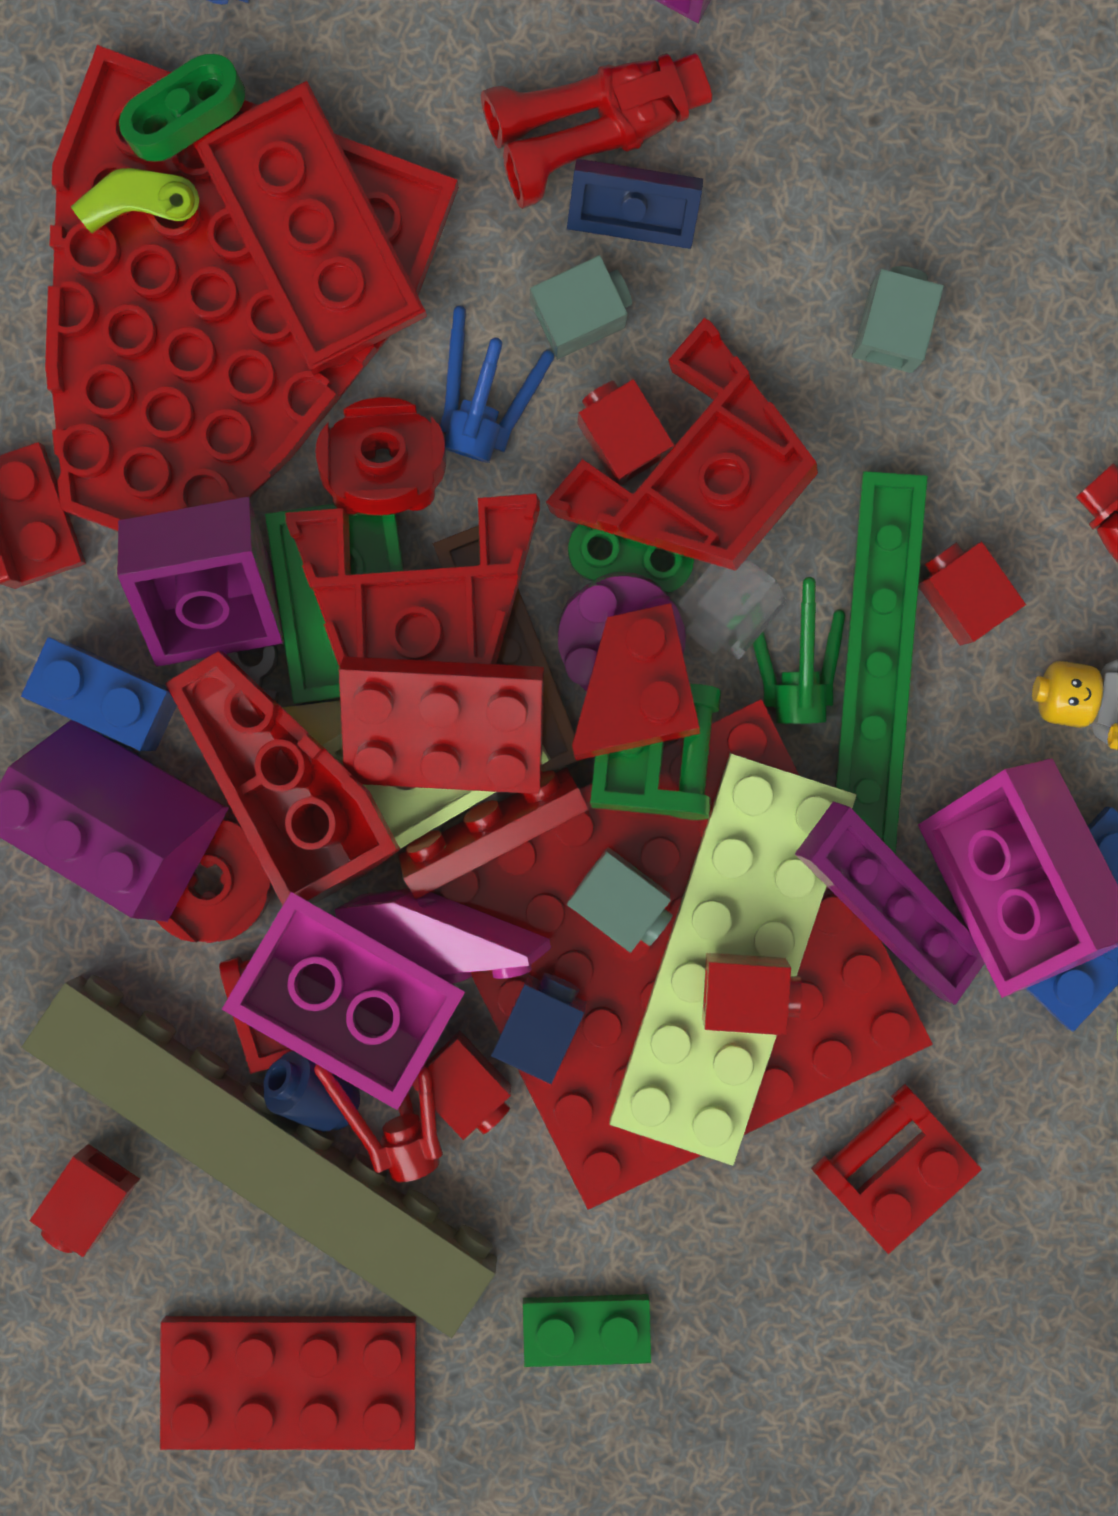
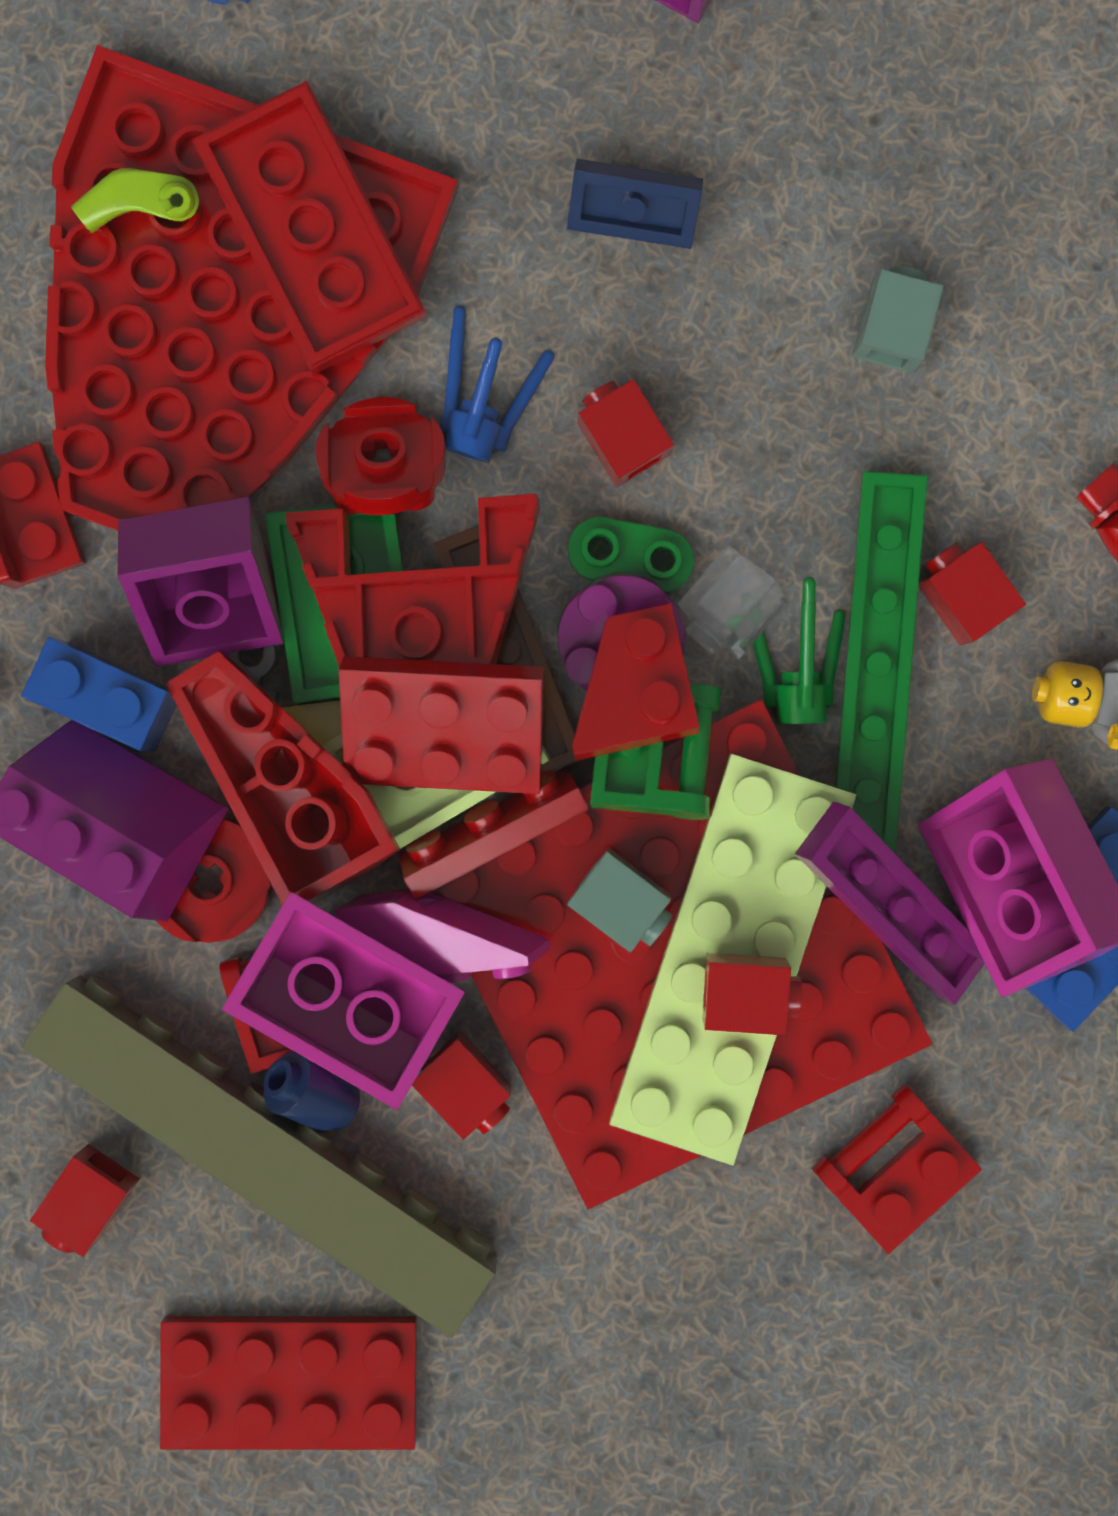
green plate [119,54,245,161] -> none
red plant [314,1064,443,1182] -> none
red piece [481,53,712,209] -> none
dark blue brick [491,973,587,1084] -> none
green plate [523,1294,651,1367] -> none
sand green brick [530,255,632,360] -> none
red wing [546,318,818,571] -> none

